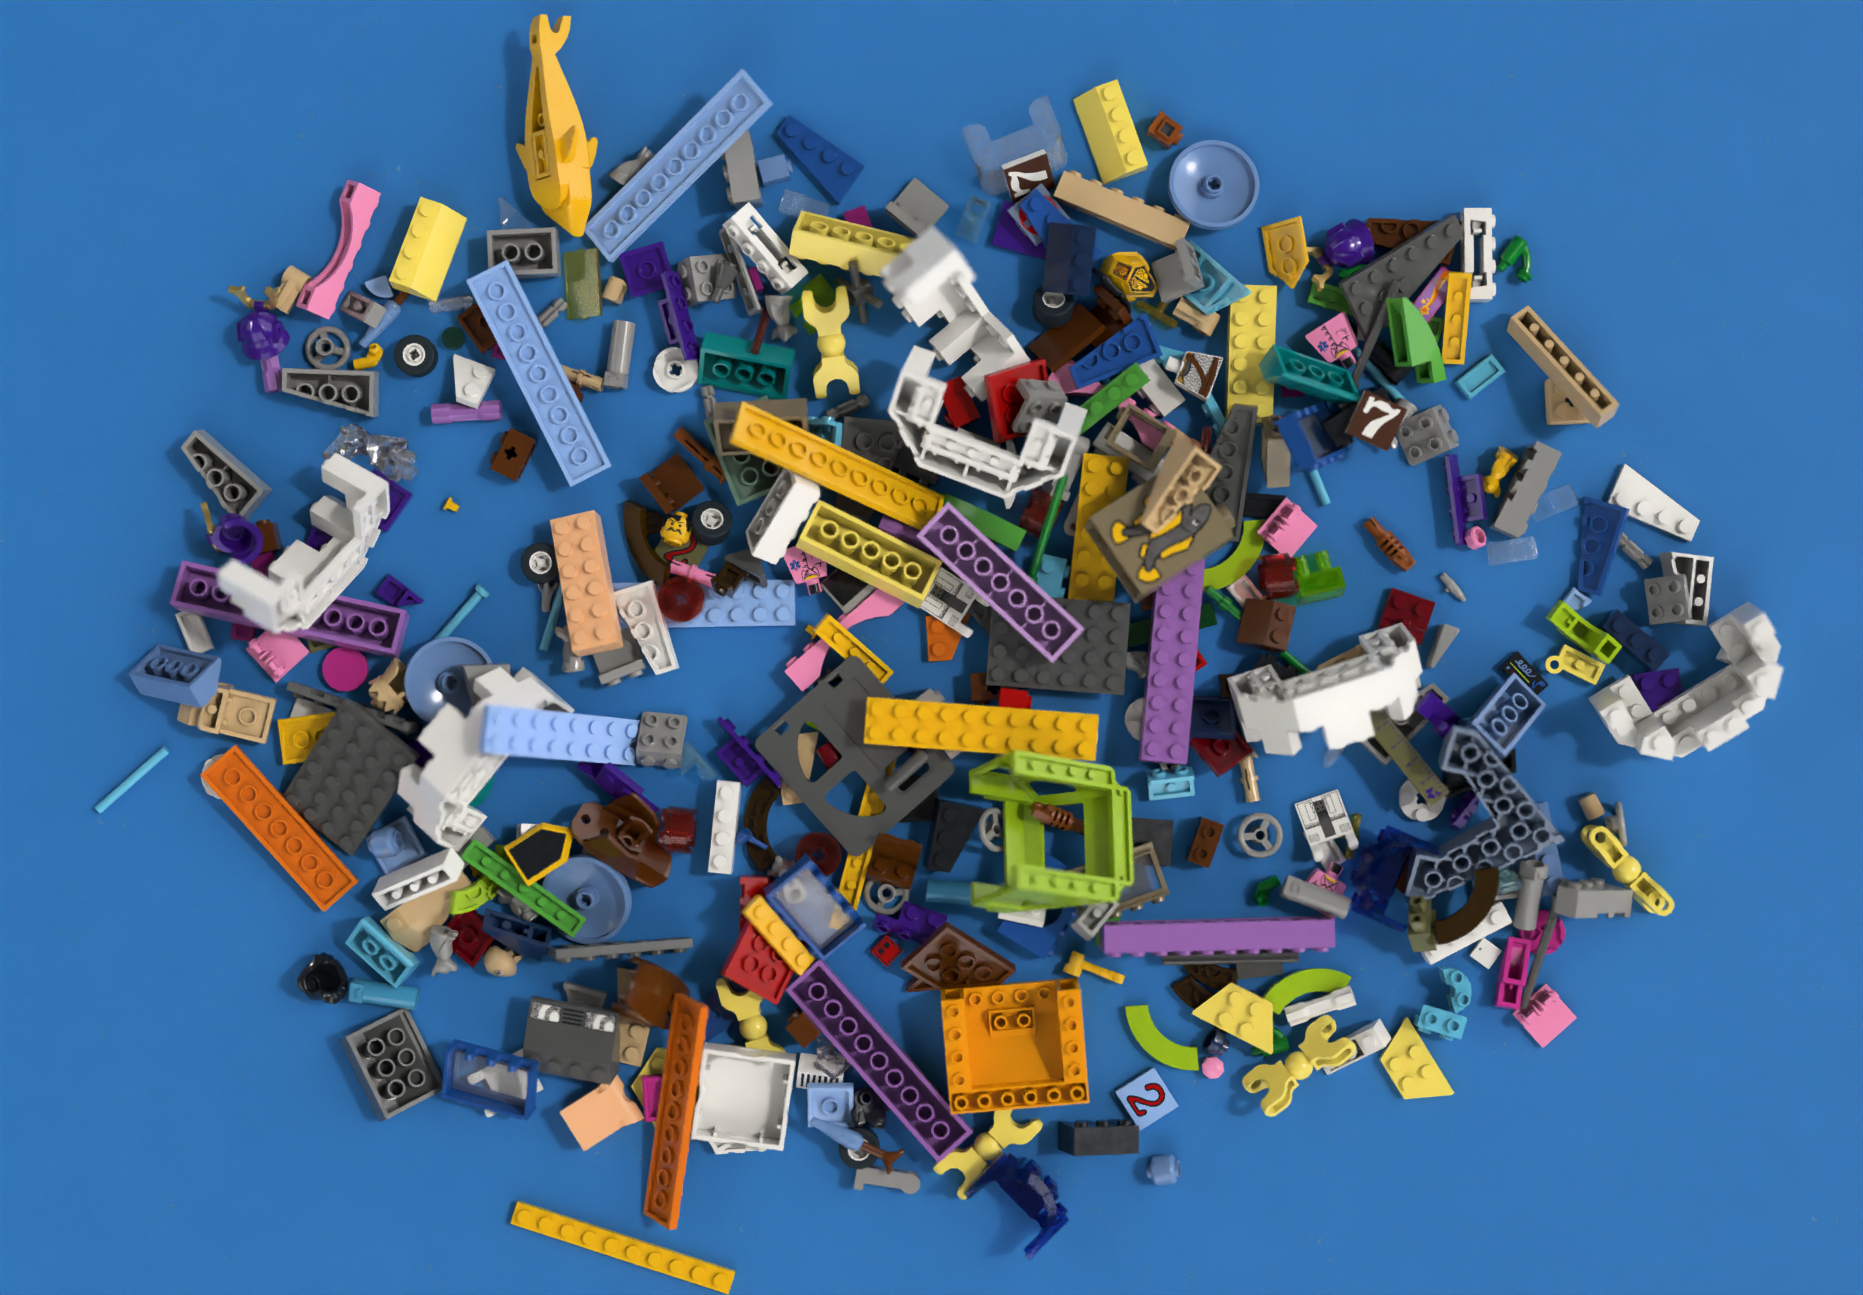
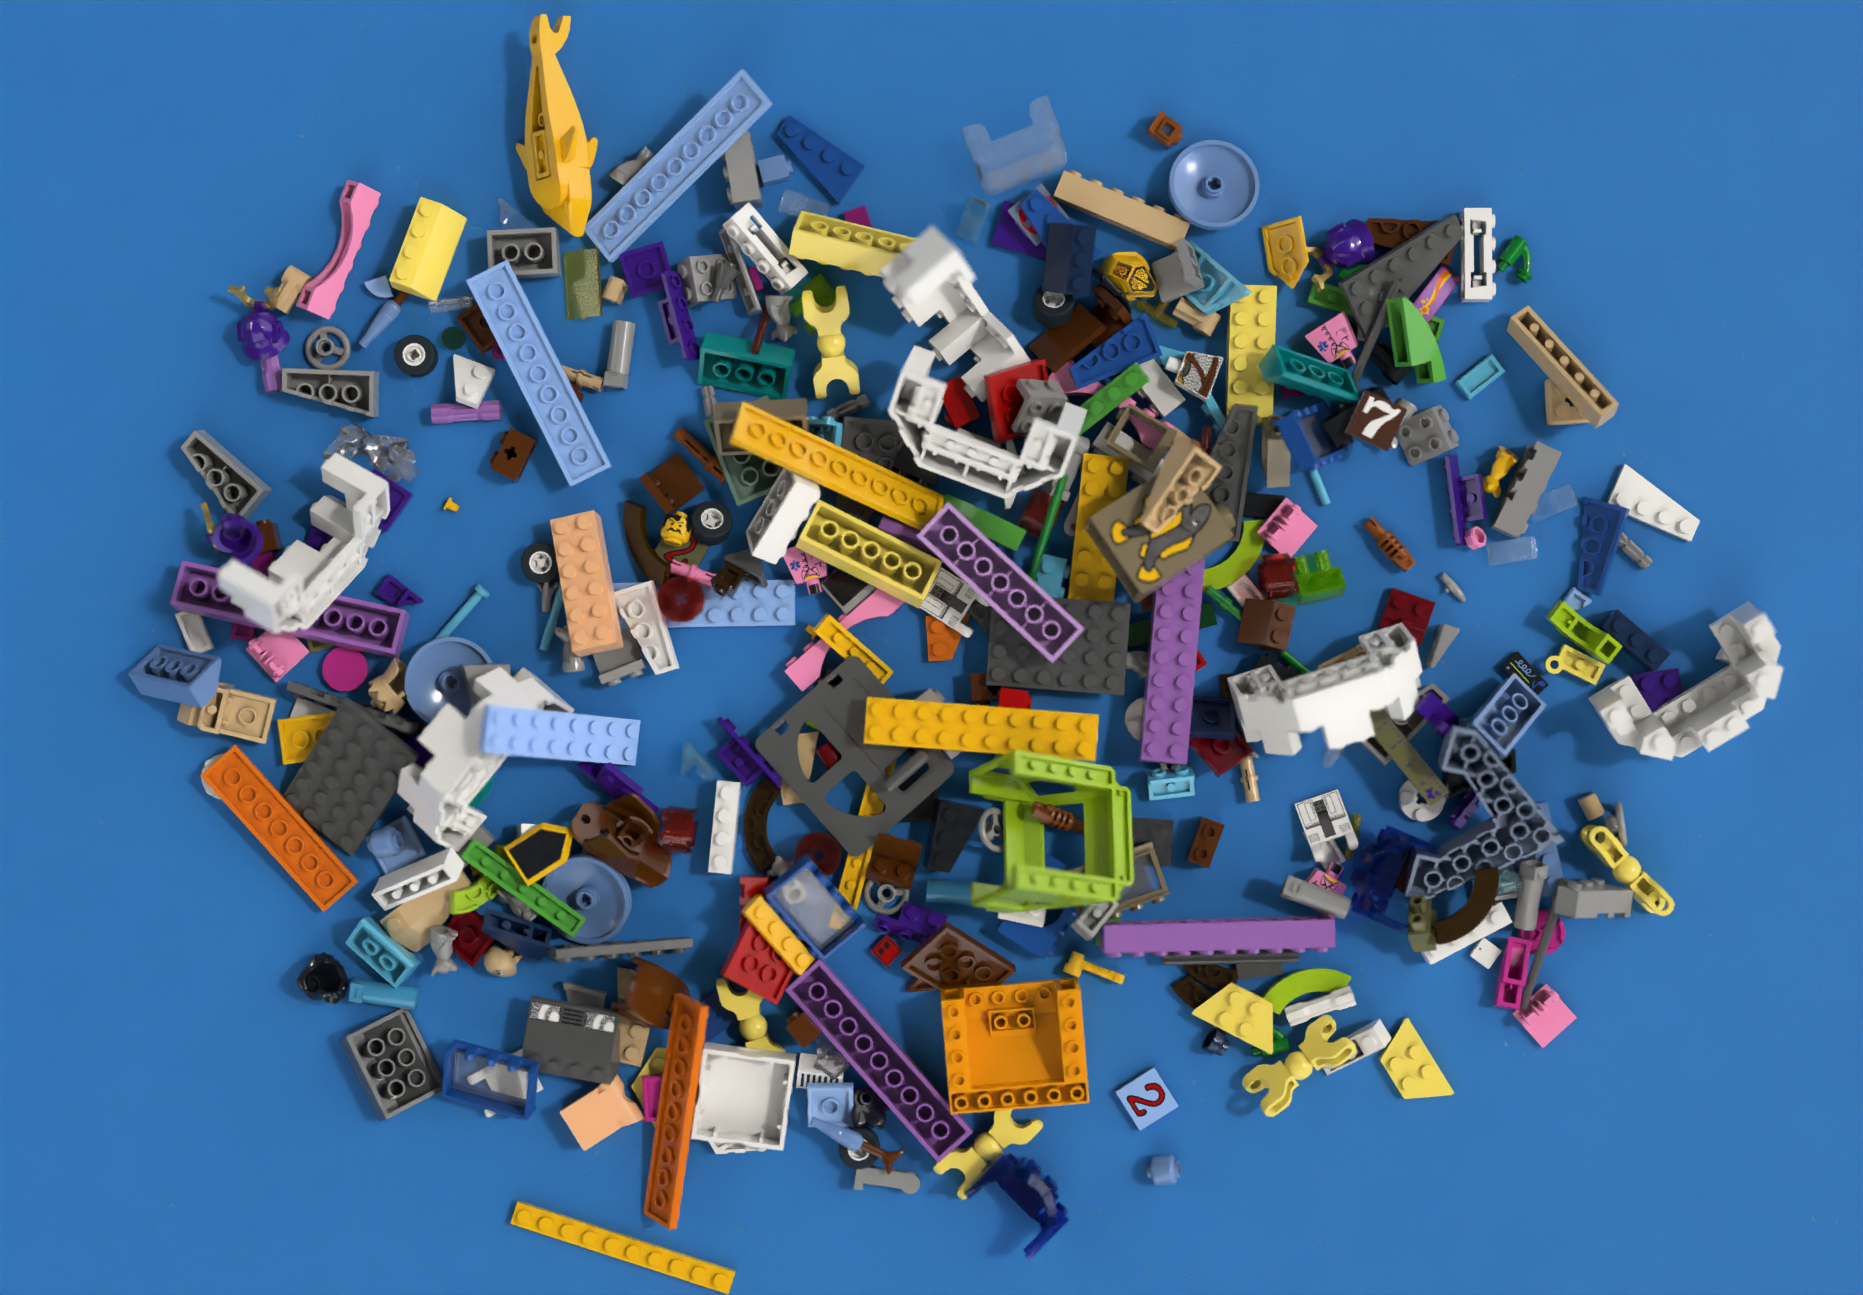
medium azure bar [95,746,170,813] -> none
light grey slope [340,290,386,328] -> none
yellow arm [353,343,383,370] -> none
light grey axle [537,297,568,330] -> none
light grey bracket [636,711,688,769] -> none
dark brown tile [646,511,664,534] -> none
white plate [653,347,699,393] -> none
blue hand [735,828,768,850] -> none
dark grey bar [834,261,883,324] -> none
light grey bracket [885,178,949,238] -> none
tile [1001,149,1055,203] -> none
black wedge [1058,1119,1139,1156] -> none
light yellow slope [1073,79,1148,185] -> none
lime tile [1125,1004,1199,1070] -> none
bright pink tile [1201,1056,1224,1079] -> none
light grey piece [1237,812,1283,858] -> none
green arm [1254,875,1281,907] -> none
medium azure bar [1351,346,1406,401] -> none
medium azure bracket [1412,1004,1467,1041] -> none
medium azure cylinder [1438,966,1472,1014] -> none
yellow plate [1441,271,1472,365] -> none
light grey bracket [1644,574,1691,625] -> none
light grey wedge [1659,552,1714,626] -> none

